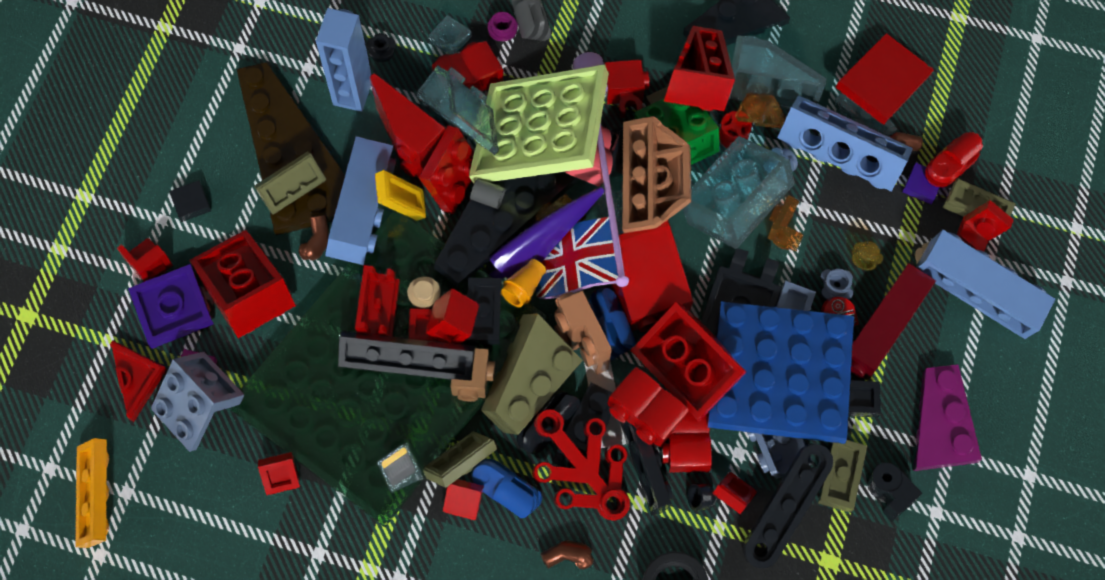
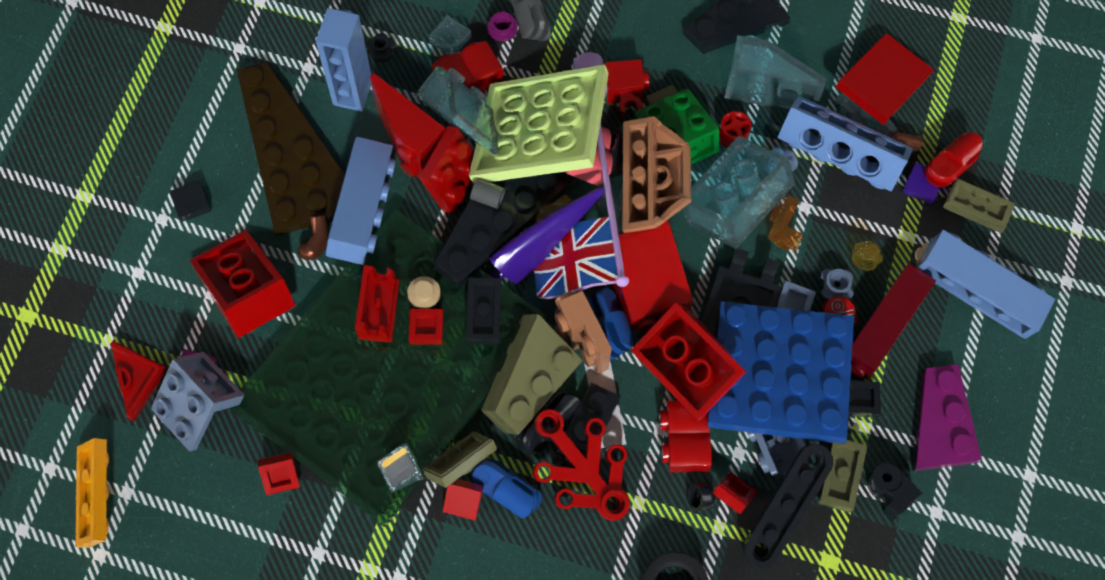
red panel [117,238,173,282] -> none
dark purple plate [128,264,214,349] -> none
olive plate [254,151,326,214] -> none
black plate [338,331,475,381] -> none
yellow tile [375,170,426,221] -> none
red panel [425,288,479,344] -> none
medium nougat bracket [451,348,495,402] -> none
light orange cone [501,259,546,307] -> none
copper arm [540,540,594,569] -> none
red brick [607,367,689,447] -> none
black plate [620,421,673,516] -> none
red wedge [664,26,735,111] -> none
clear orange bracket [735,93,786,129] -> none
red bracket [957,200,1014,252] -> none

